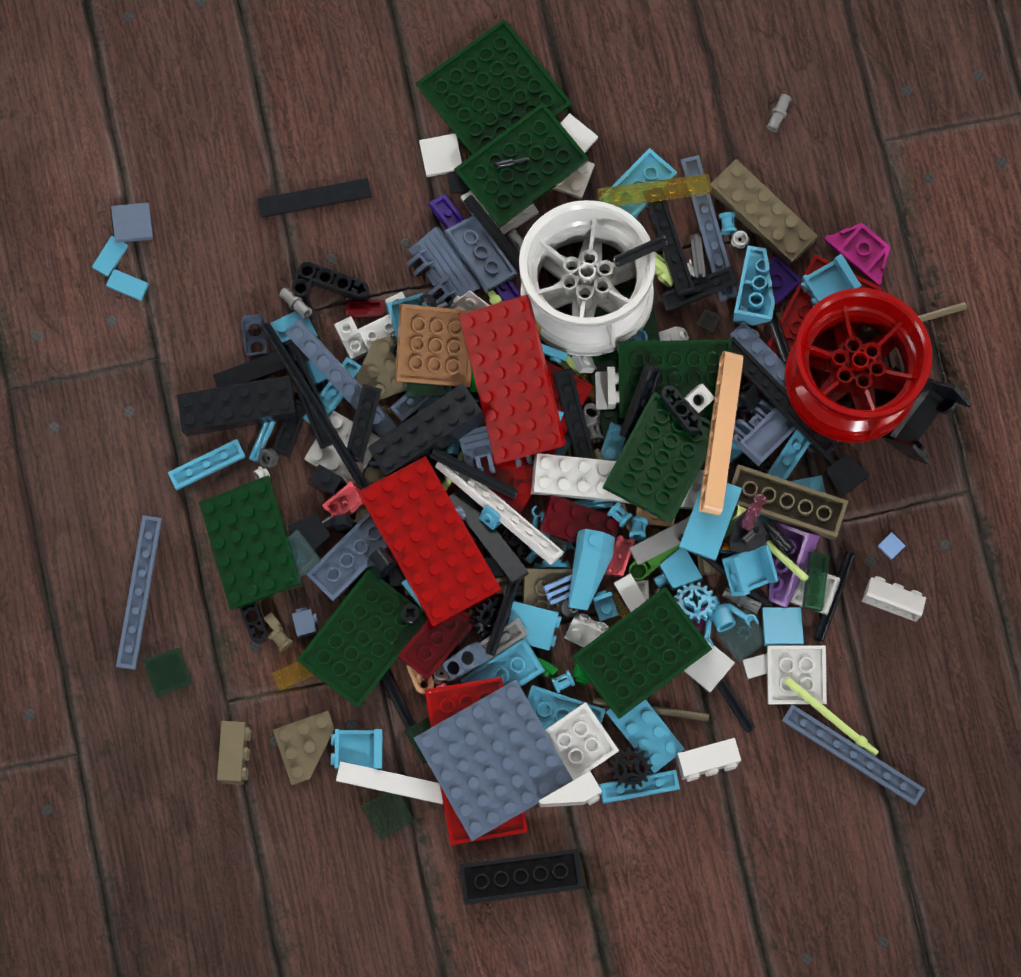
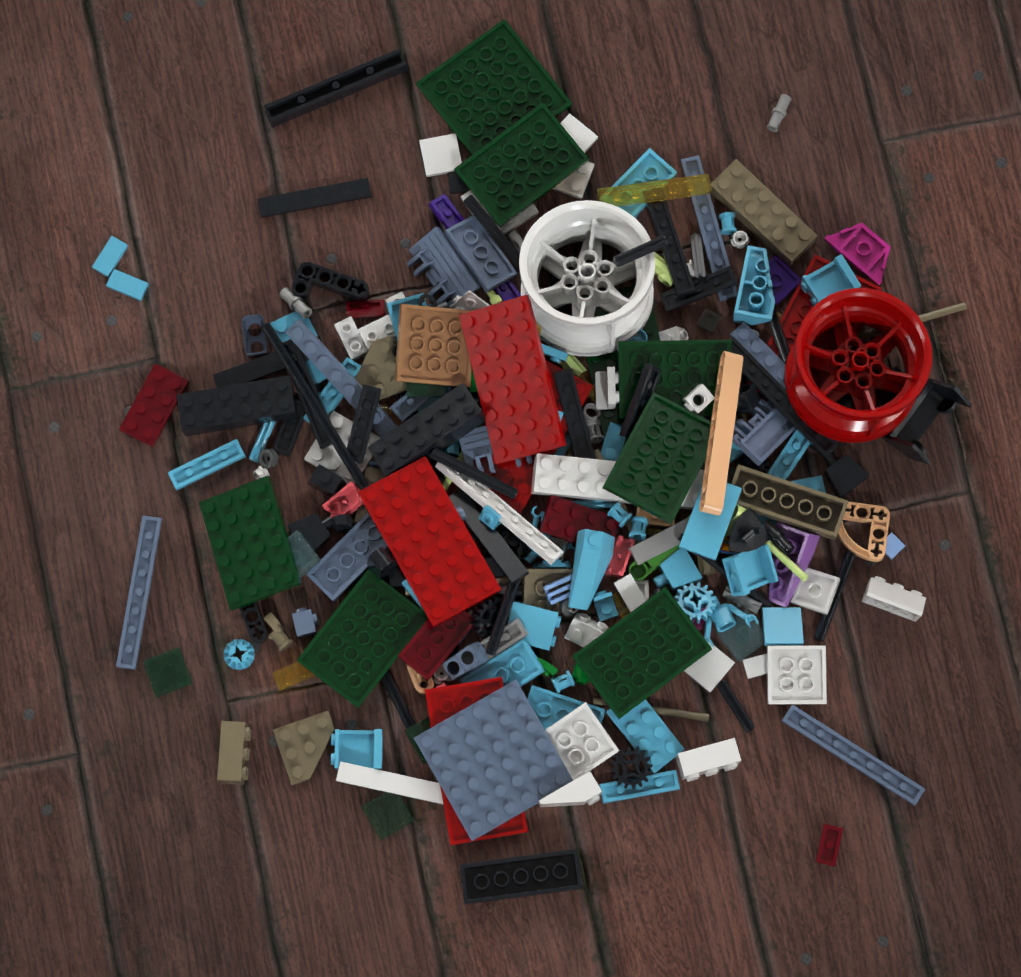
sand blue tile [111,203,153,243] -> none
black bush [401,604,419,623] -> none
black piece [493,157,529,169] -> none
white plate [571,355,597,373] -> none
black beam [660,386,702,435] -> none
clear pink axle [741,494,767,530] -> none
yellowish green bar [784,677,879,757] -> none
clear green plate [802,550,830,612] -> none
none -> dark red plate [119,364,189,448]
none -> medium azure gear [224,639,255,670]
none -> black tile [264,48,409,128]
none -> dark red plate [815,824,843,867]
none -> light nougat beam [838,501,890,562]

